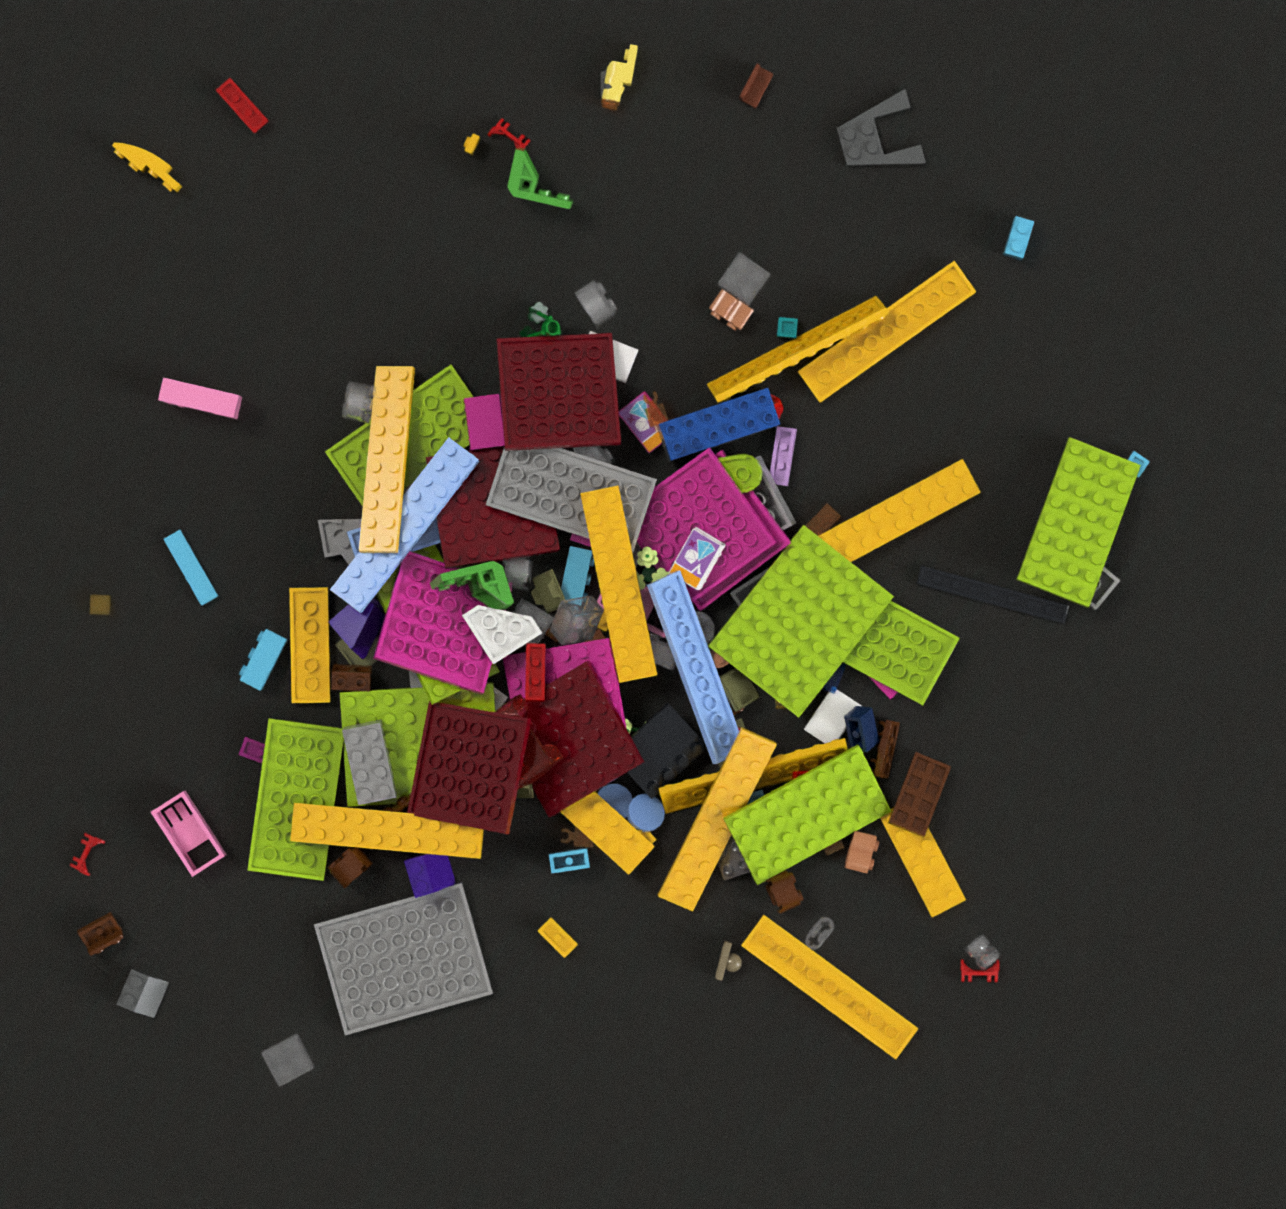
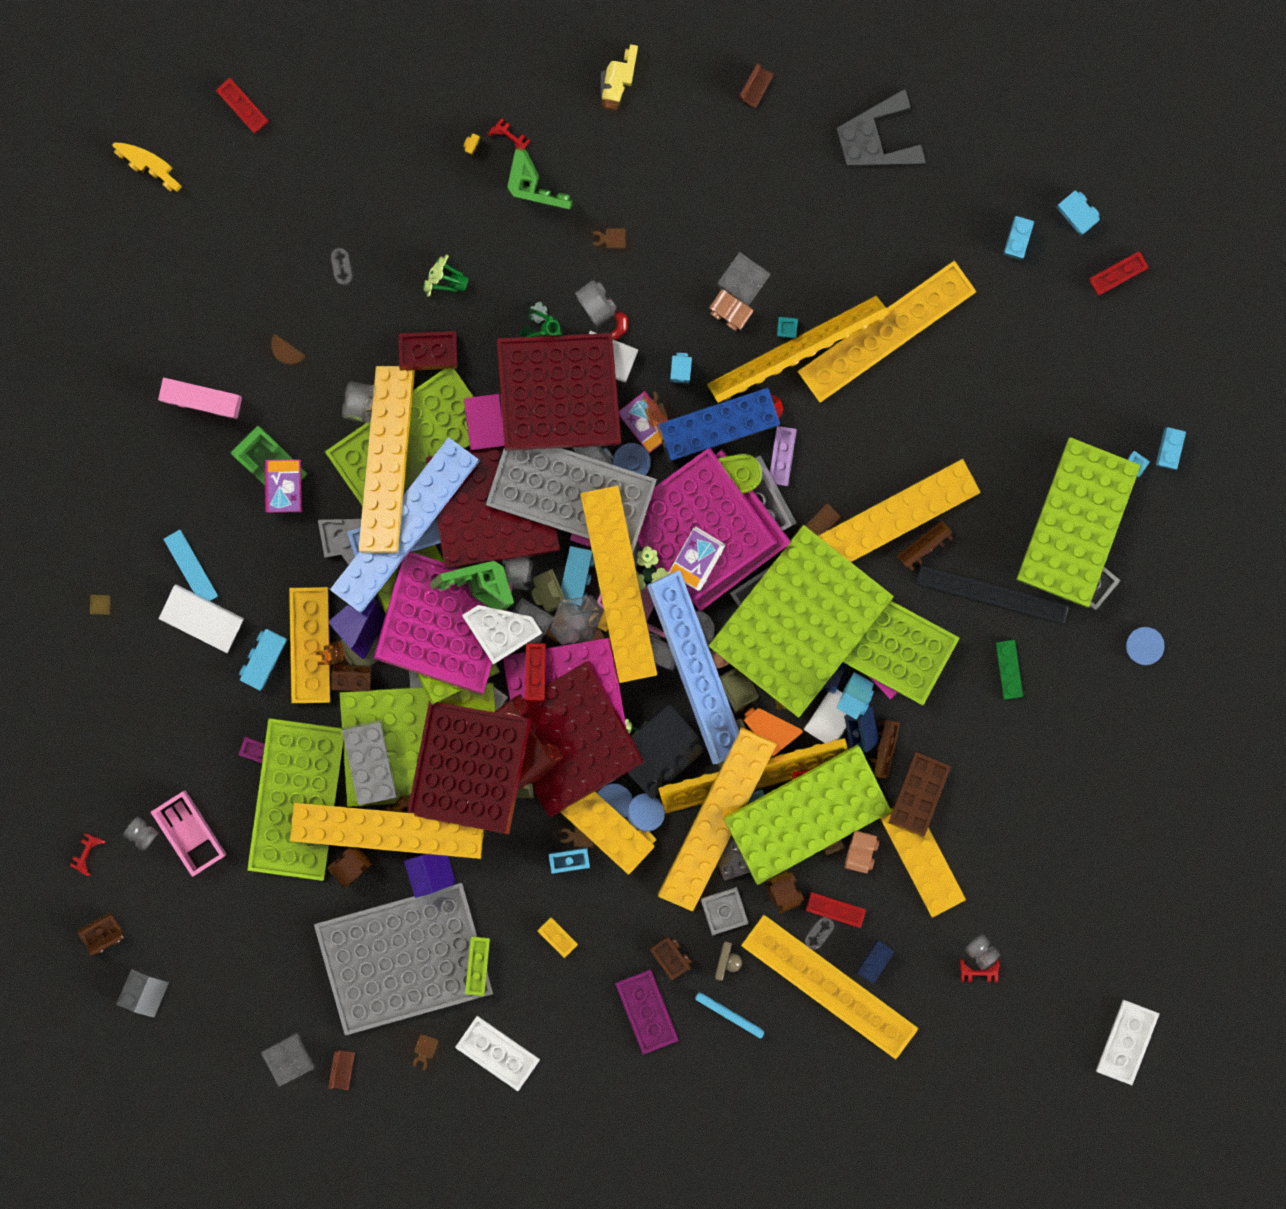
none -> clear wheel [122,816,159,852]
none -> white tile [159,584,244,653]
none -> bright green bracket [231,426,308,485]
none -> piece [264,460,302,513]
none -> clear orange plate [271,334,306,364]
none -> clear orange plate [316,642,344,665]
none -> copper panel [328,1049,355,1090]
none -> clear beam [331,248,352,285]
none -> dark red plate [399,331,457,371]
none -> clear orange plate [413,1034,439,1070]
none -> plant [423,254,468,297]
none -> white tile [455,1016,540,1091]
none -> lime plate [465,936,490,996]
none -> clear orange plate [593,228,626,249]
none -> red arm [611,312,628,341]
none -> medium blue tile [613,443,651,475]
none -> magenta tile [615,969,679,1055]
none -> reddish brown bracket [650,936,691,980]
none -> medium azure brick [670,353,692,384]
none -> medium azure tile [695,992,764,1039]
none -> light grey tile [700,887,749,935]
none -> orange slope [743,707,803,756]
none -> red plate [806,892,866,928]
none -> medium azure brick [836,672,874,719]
none -> dark blue brick [856,939,895,984]
none -> reddish brown plate [897,521,953,571]
none -> green plate [995,640,1023,700]
none -> medium azure brick [1056,190,1100,236]
none -> red plate [1088,251,1149,296]
none -> white tile [1096,1000,1159,1085]
none -> medium blue tile [1126,627,1165,665]
none -> medium azure brick [1155,427,1186,470]

